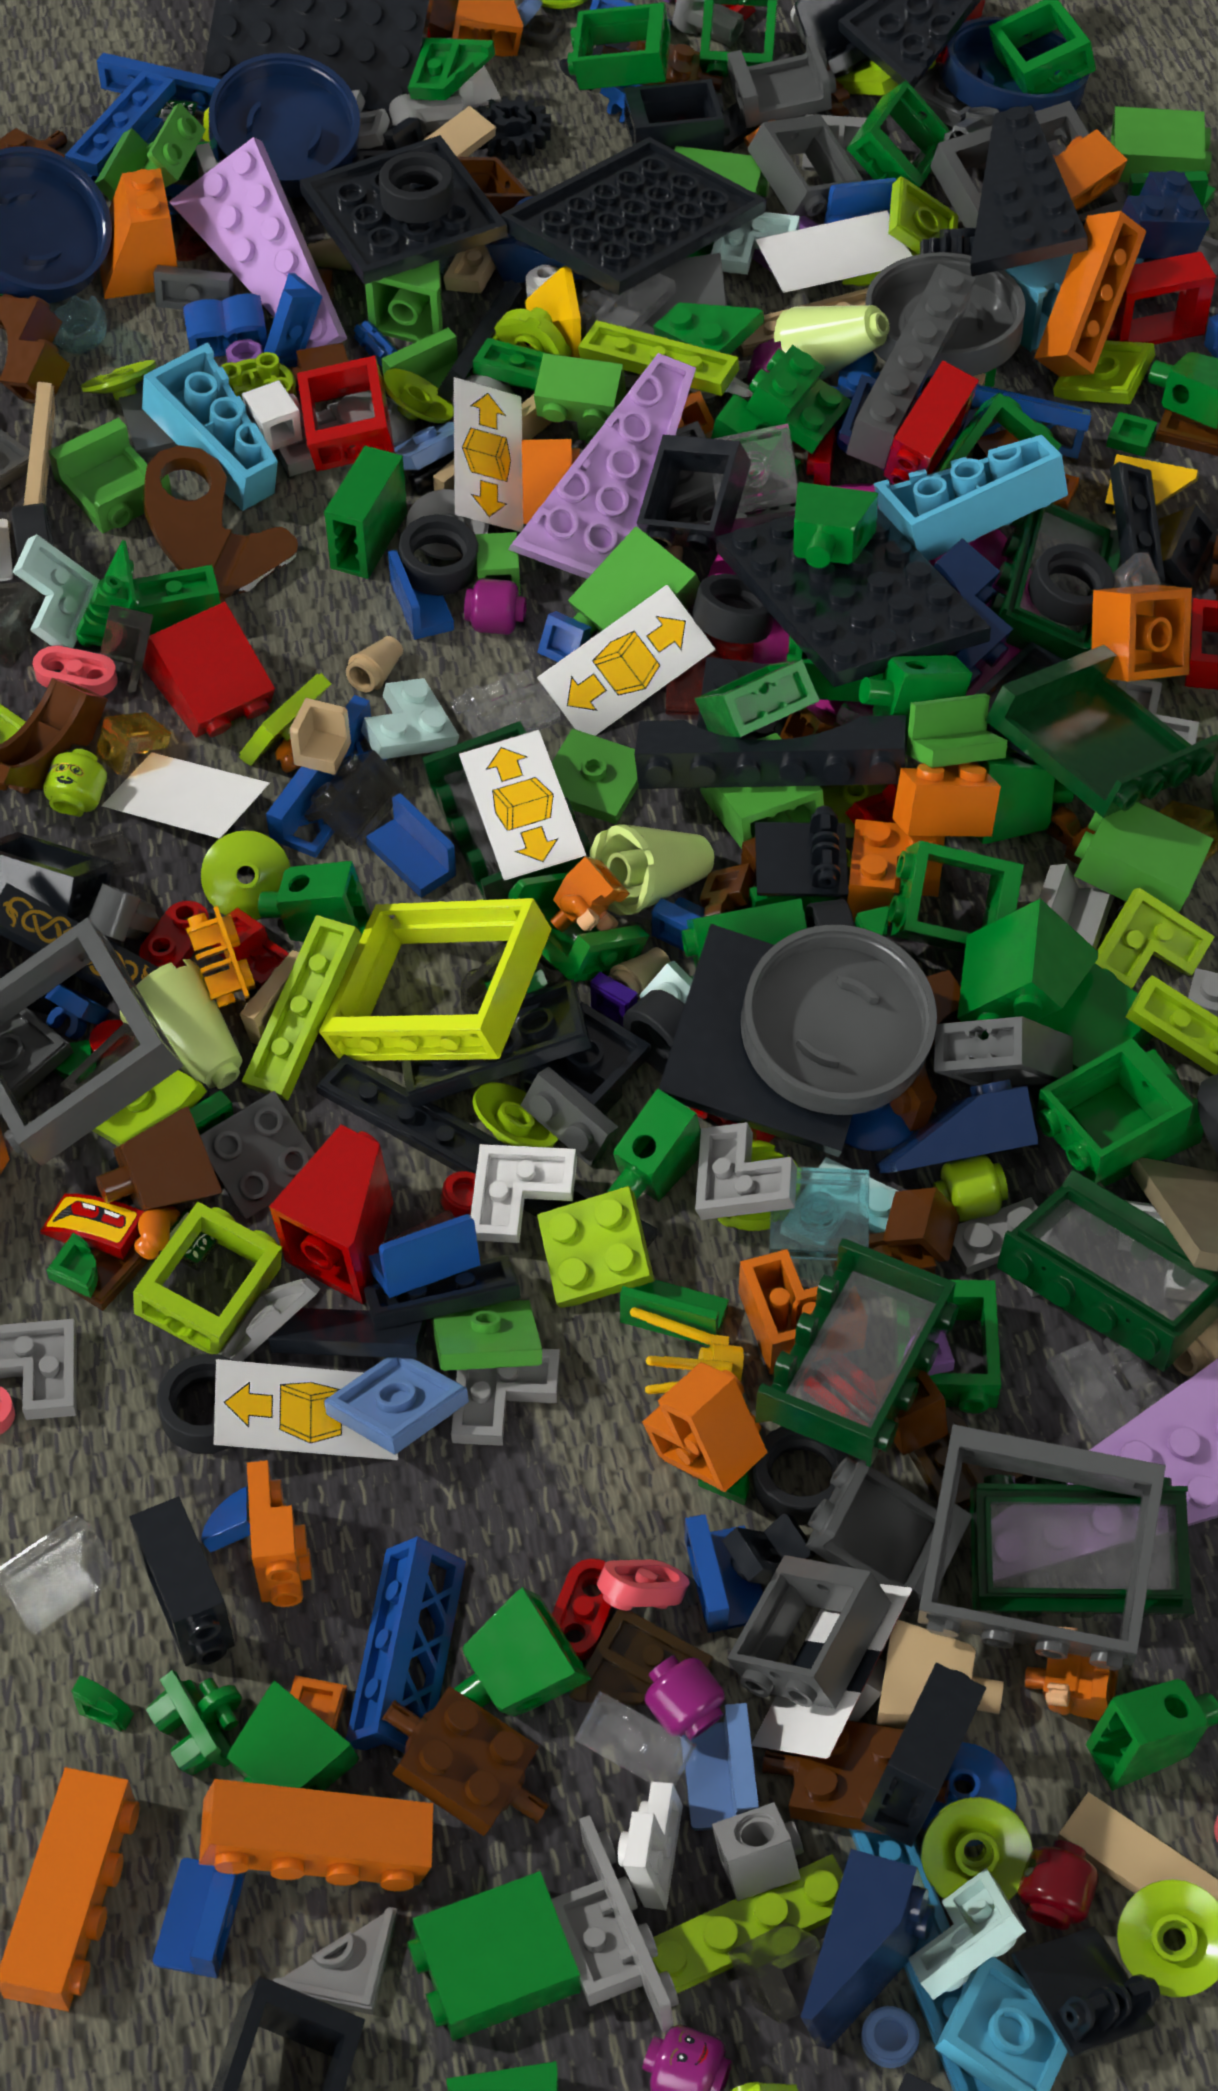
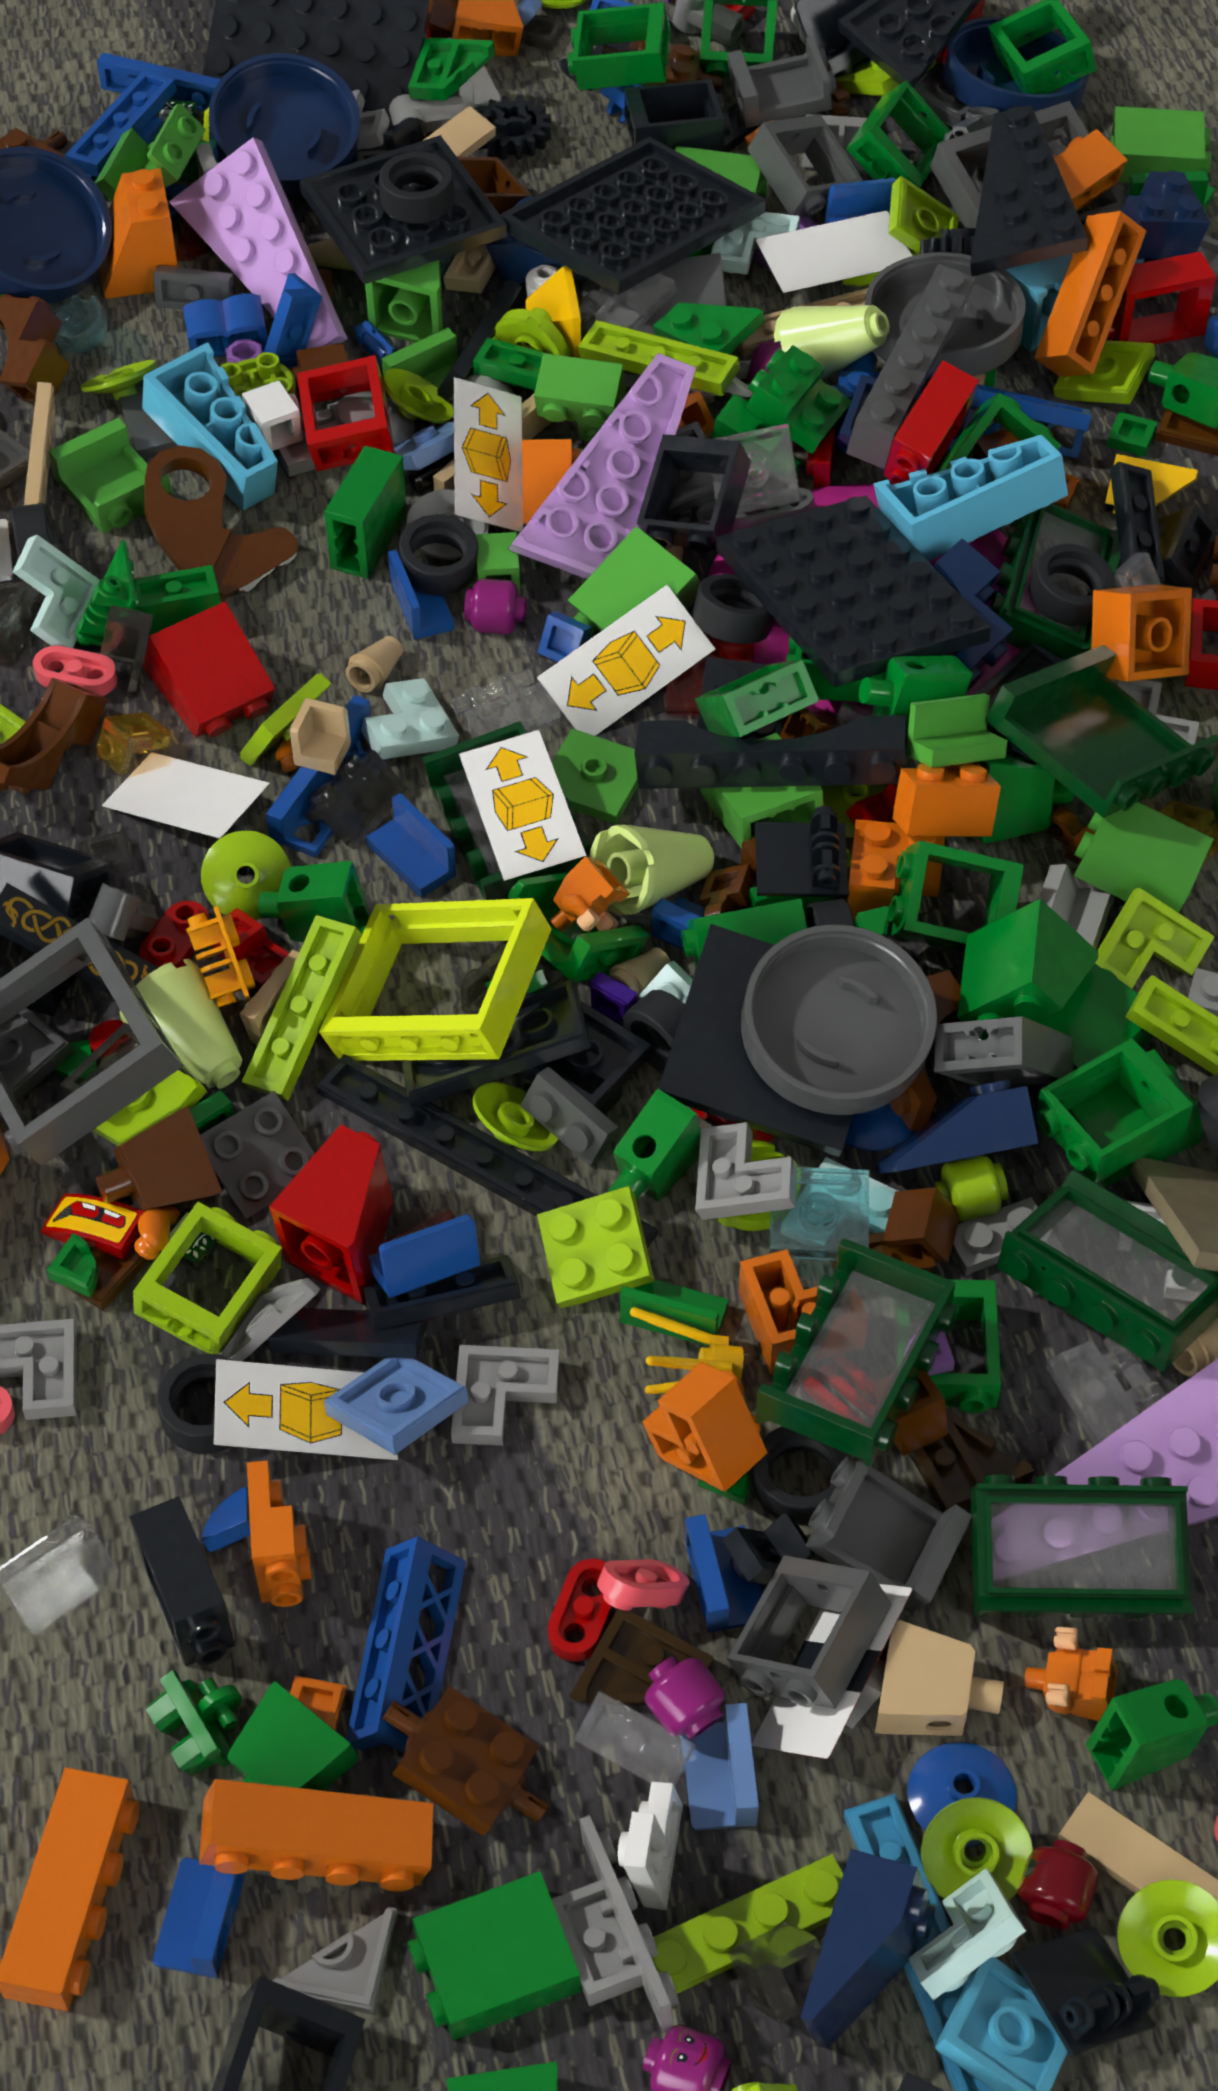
lime head [43,749,107,817] -> none
blue tile [45,984,110,1040] -> none
green tile [71,1675,134,1732] -> none
bright green plate [431,1300,542,1371] -> none
red tile [440,1171,476,1218] -> none
green torso [454,1587,592,1717] -> none
white plate [471,1144,578,1243] -> none
light grey brick [712,1802,804,1901] -> none
reddish brown plate [762,1720,950,1835] -> none
green torso [793,482,878,568] -> none
black window [861,1662,987,1848] -> none
medium blue tile [861,2006,919,2068] -> none
dark grey window [917,1424,1166,1670] -> none

